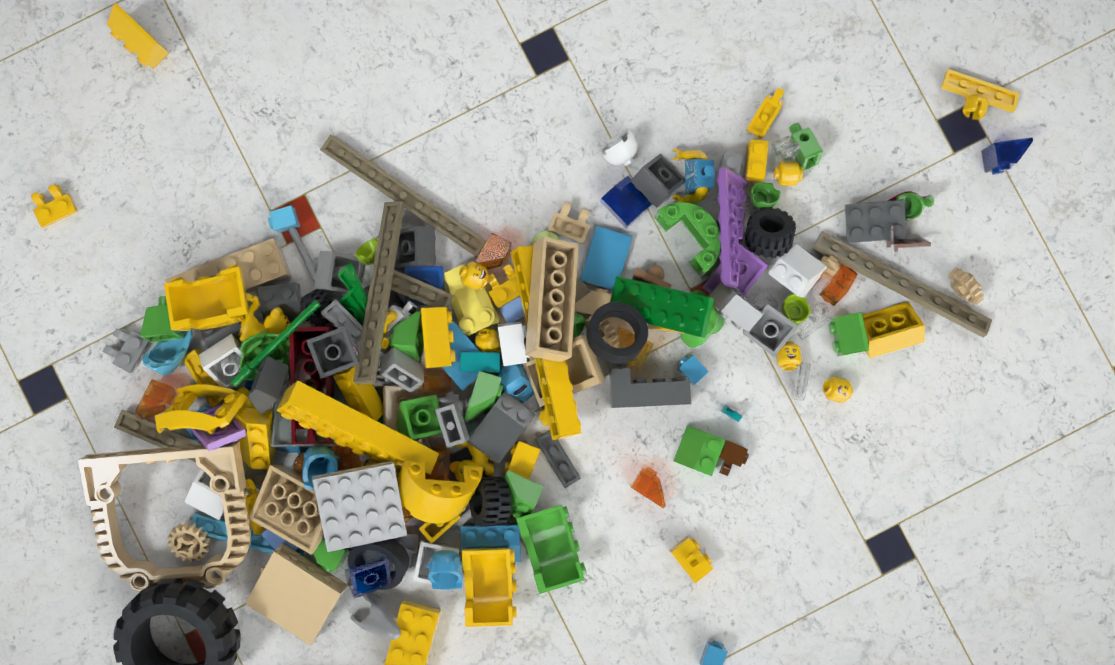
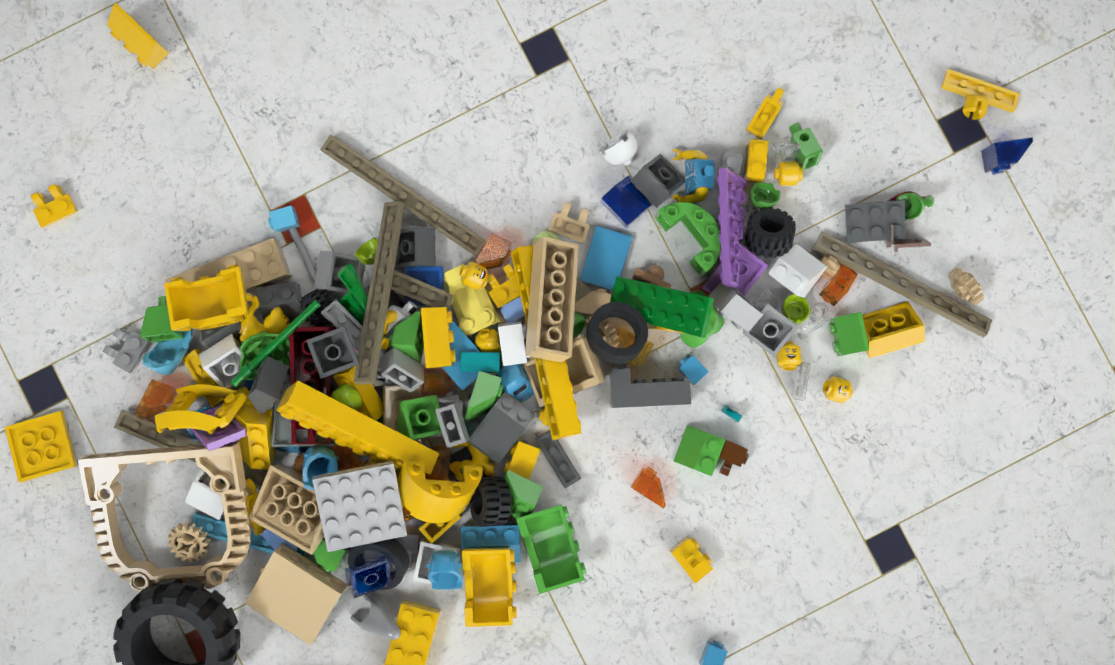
none -> yellow plate [4,411,77,483]
none -> lime hair [331,384,362,410]

